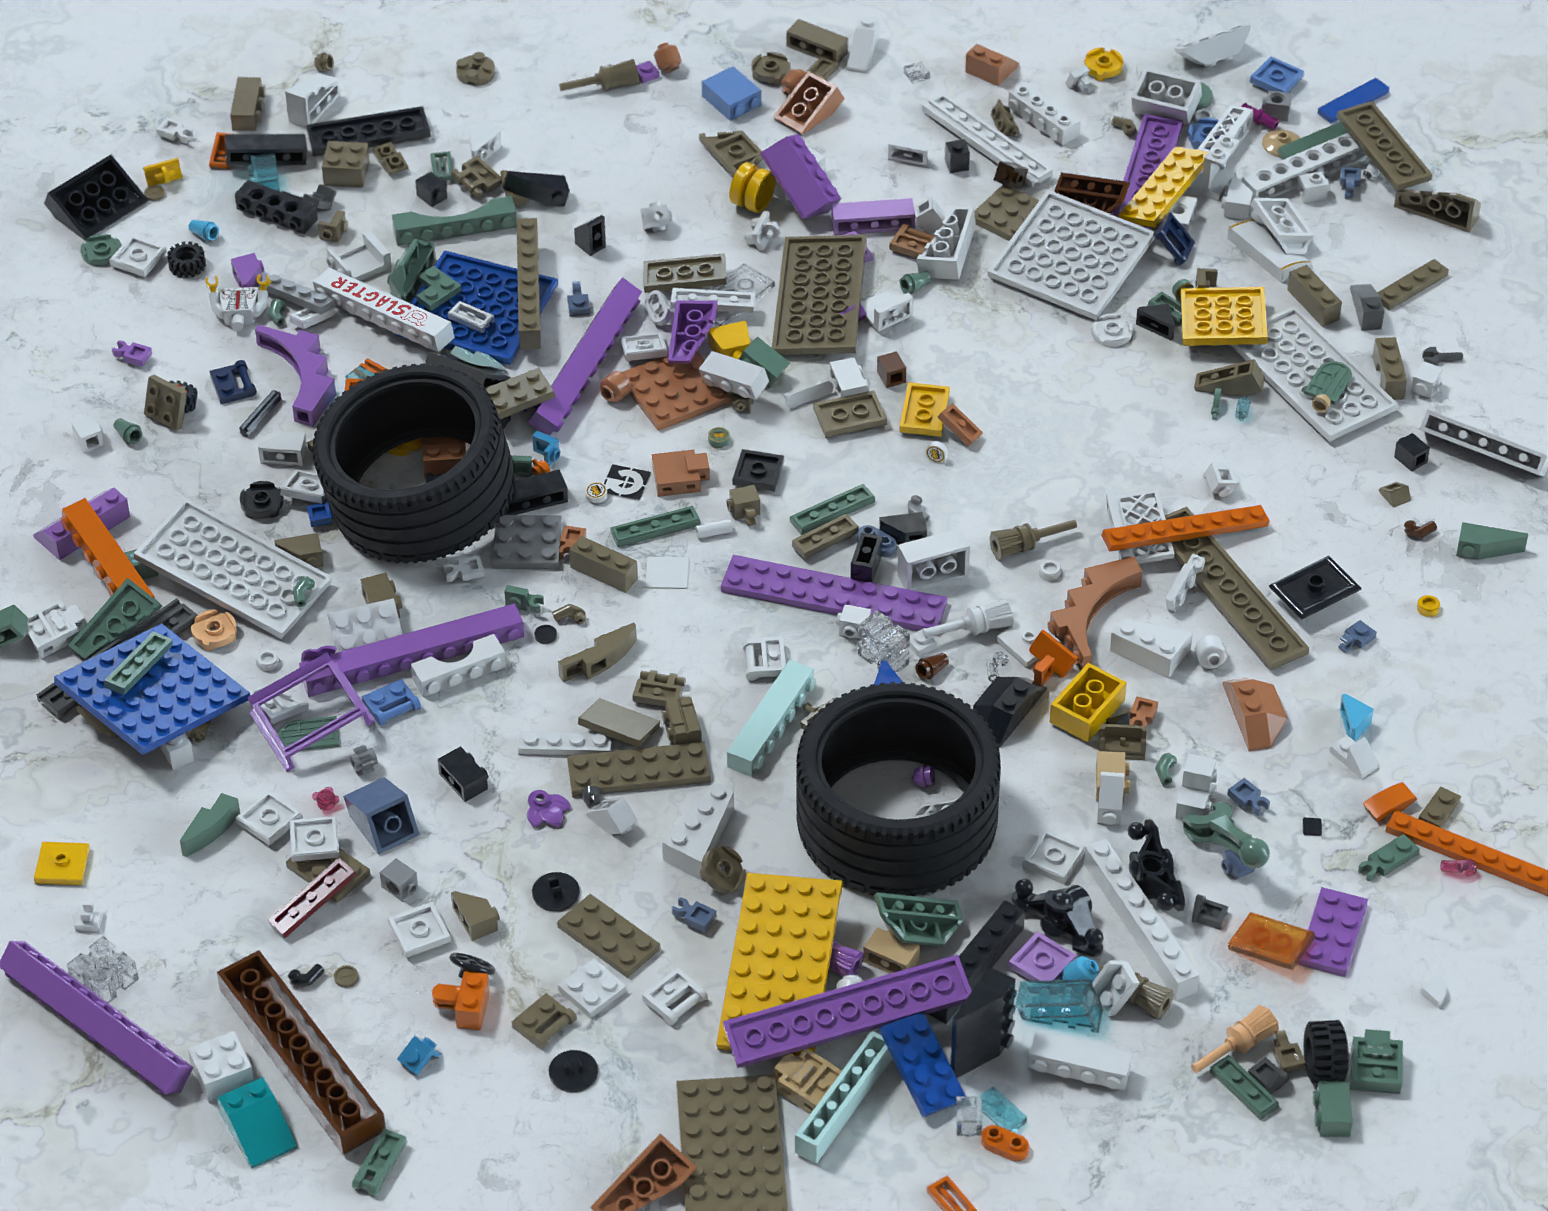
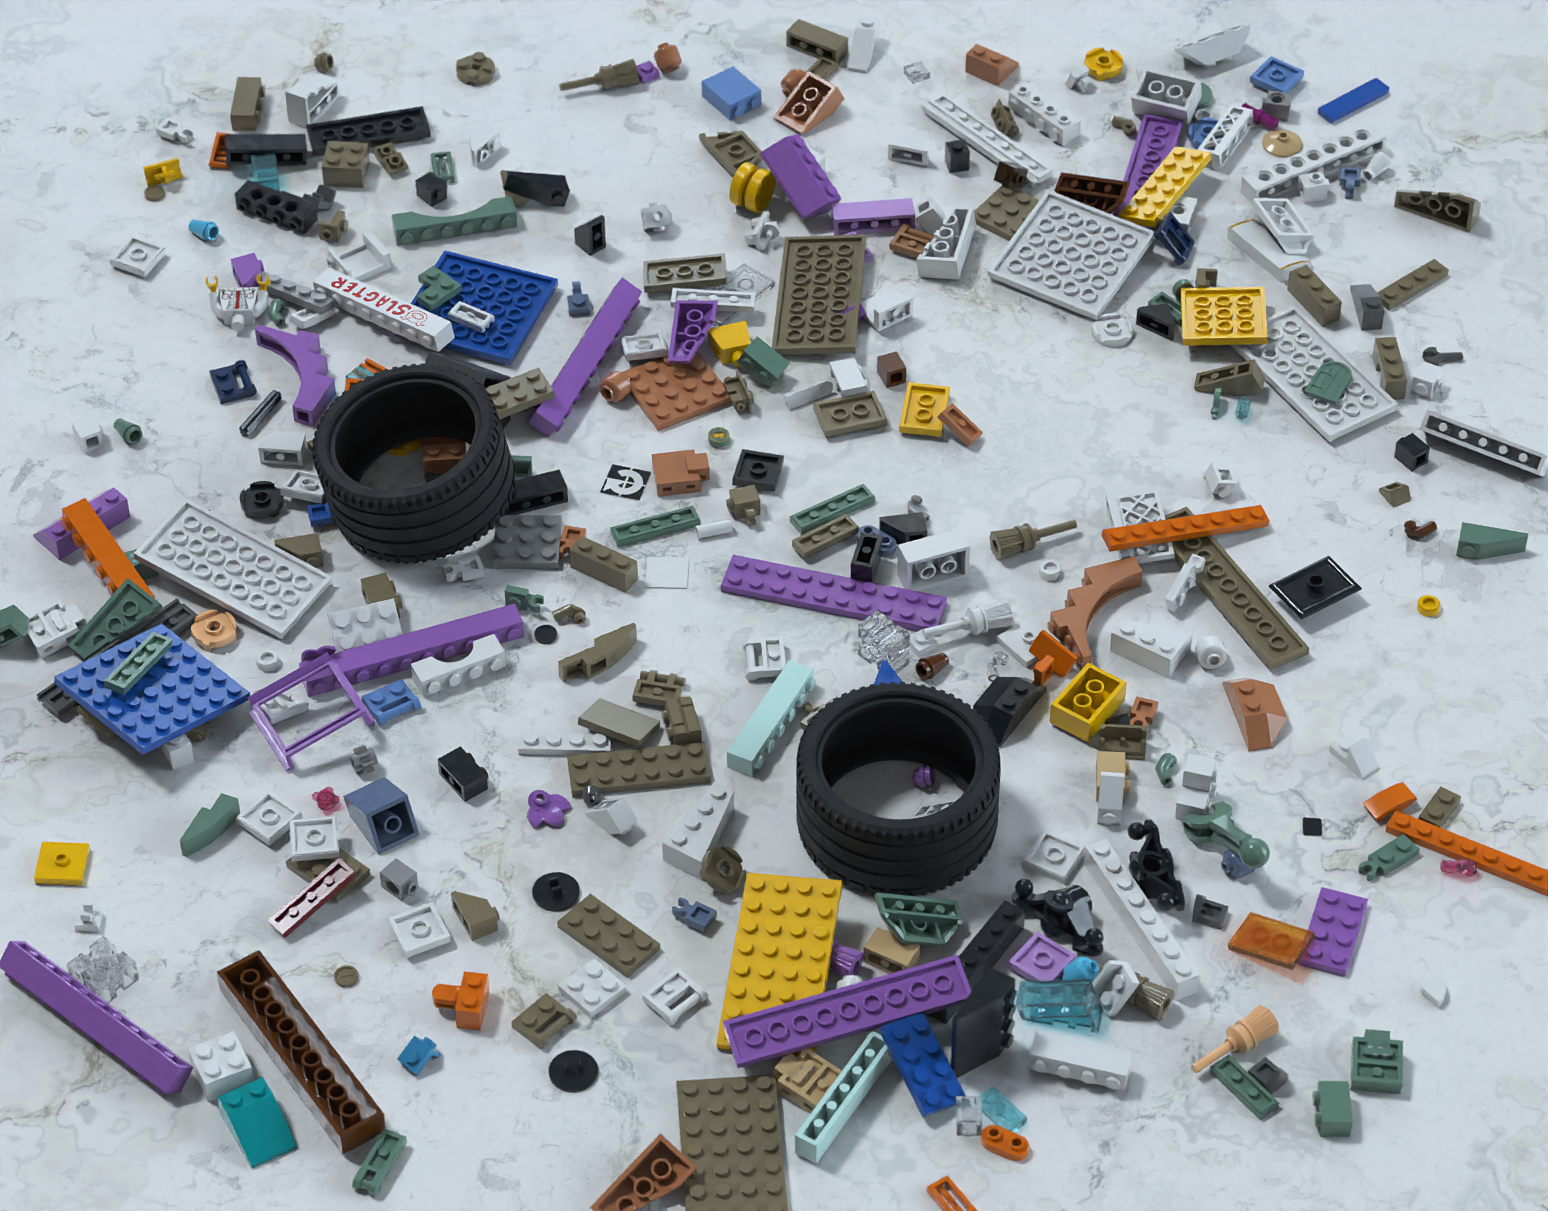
black slope [44,154,149,241] -> none
sand green tile [80,234,122,266] -> none
medium lavender plate [112,340,152,367] -> none
dark tan plate [144,375,198,431] -> none
black tyre [167,241,206,278] -> none
sand green window [278,716,339,751] -> none
black arm [288,964,325,987] -> none
sand green arm [293,576,315,607] -> none
sand green wedge [387,239,436,304] -> none
black piece [449,953,496,978] -> none
dark tan plate [451,156,503,198] -> none
light aqua slope [451,346,505,371] -> none
dark tan brick [517,218,541,349] -> none
dark azure bracket [532,431,561,467] -> none
orange plate [532,459,551,475] -> none
tile [585,482,608,503] -> none
white plate [645,290,673,326] -> none
white brick [699,351,769,400] -> none
dark tan plate [751,52,790,85] -> none
white brick [836,605,871,640] -> none
sand green cone [899,271,931,294] -> none
white tile [925,441,948,463] -> none
white panel [1201,134,1239,201] -> none
white slope [1221,176,1253,220] -> none
sand blue plate [1227,778,1270,816] -> none
dark tan plate [1273,1030,1306,1072] -> none
sand green tile [1277,122,1349,160] -> none
black tyre [1303,1020,1349,1084] -> none
tan hinge [1312,394,1331,413] -> none
dark tan plate [1337,101,1433,191] -> none
sand blue plate [1338,620,1377,652] -> none
medium azure slope [1339,694,1374,741] -> none

